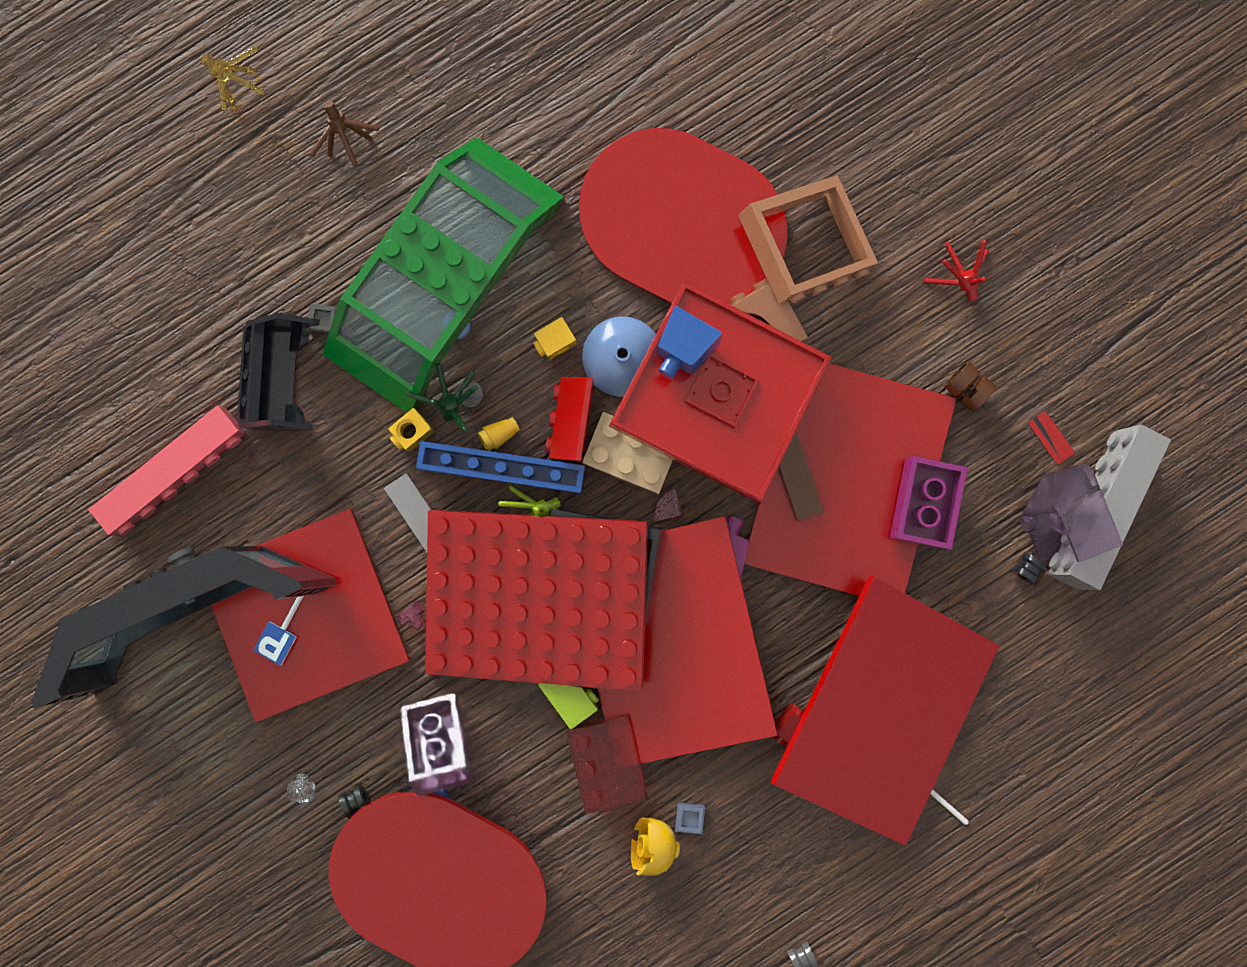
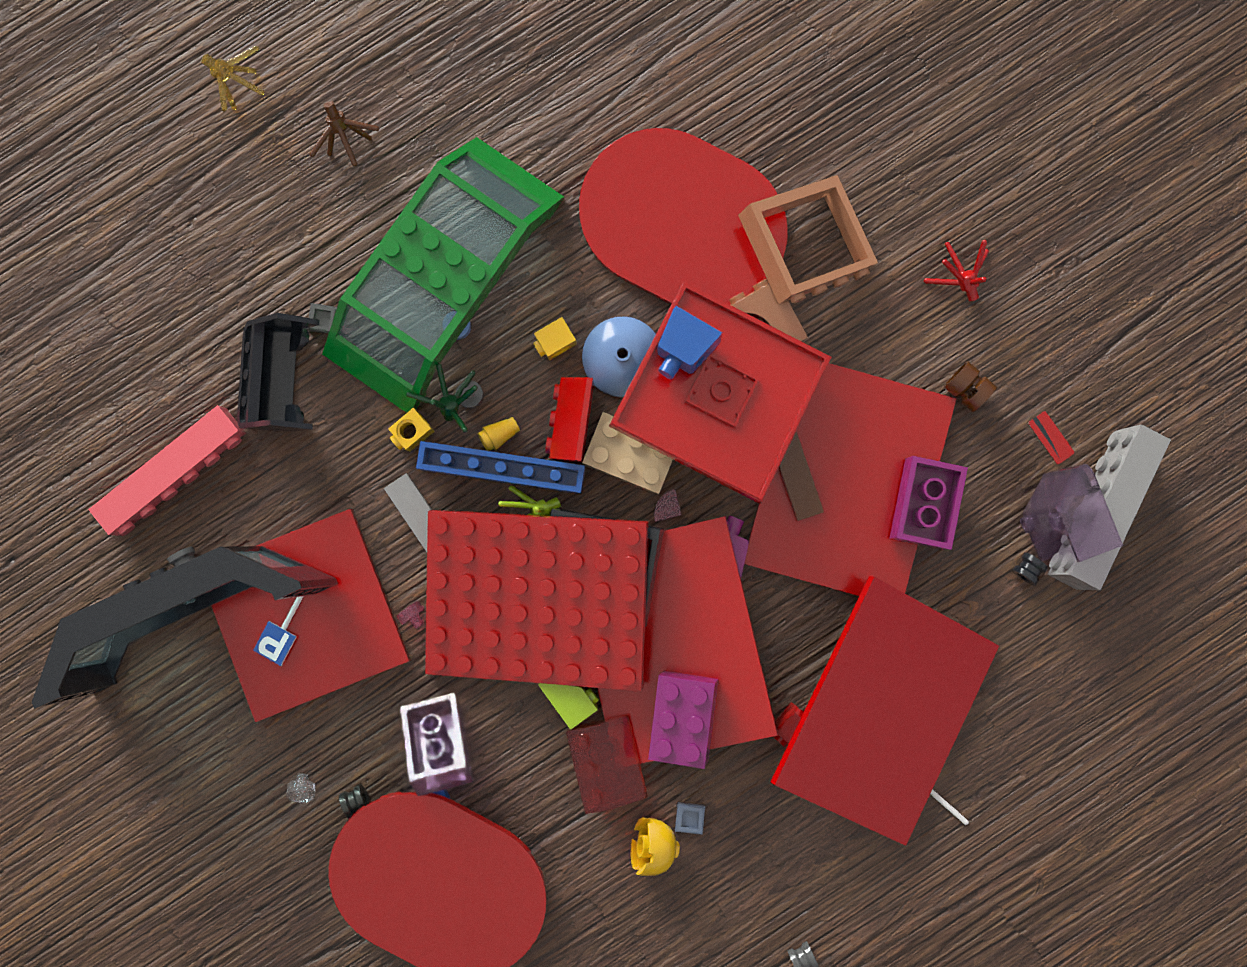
none -> magenta brick [648,671,718,769]

